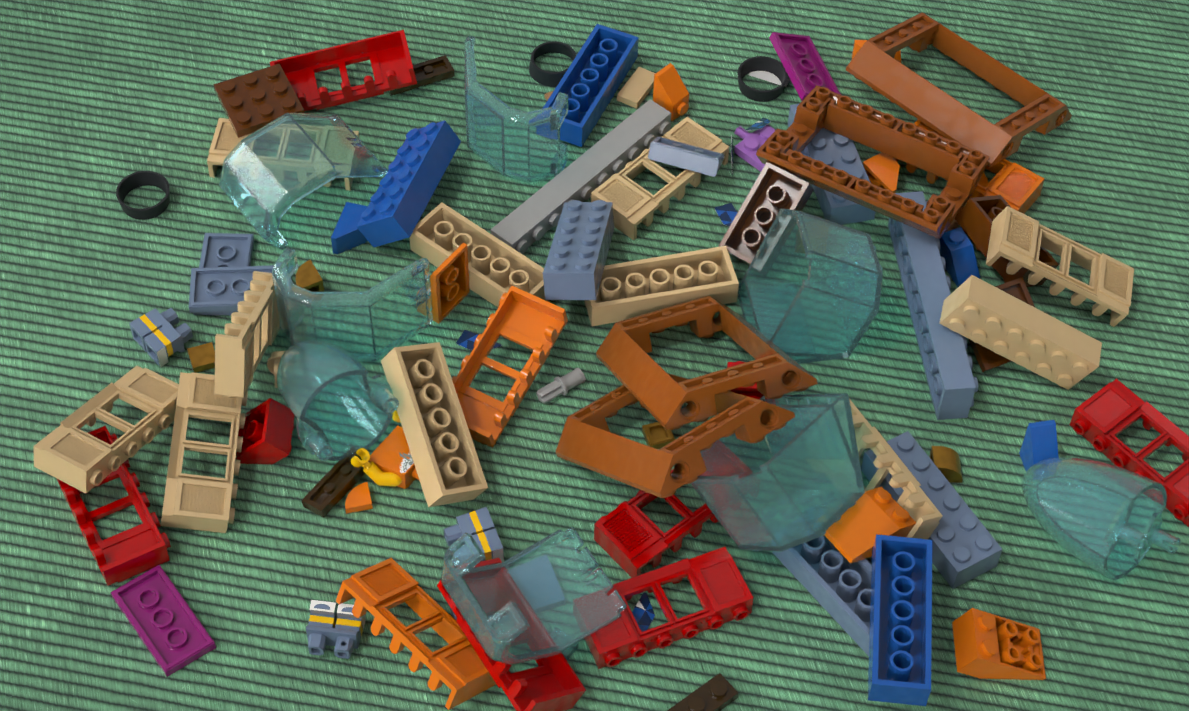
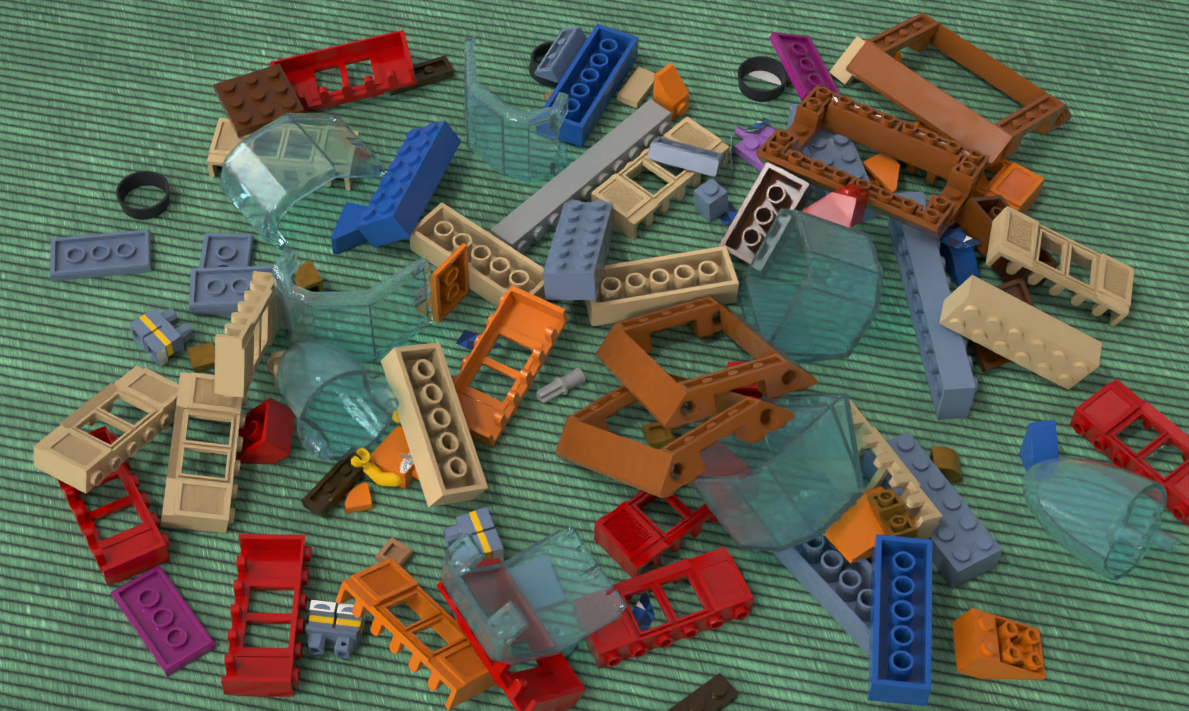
none -> sand blue tile [50,229,151,281]
none -> red window [221,534,312,697]
none -> medium nougat tile [375,537,414,568]
none -> sand blue slope [534,26,587,83]
none -> sand blue brick [694,178,729,222]
none -> slope [802,184,869,228]
none -> tan tile [829,36,865,87]
none -> pearl gold slope [867,488,918,538]
none -> sticker [939,228,981,249]

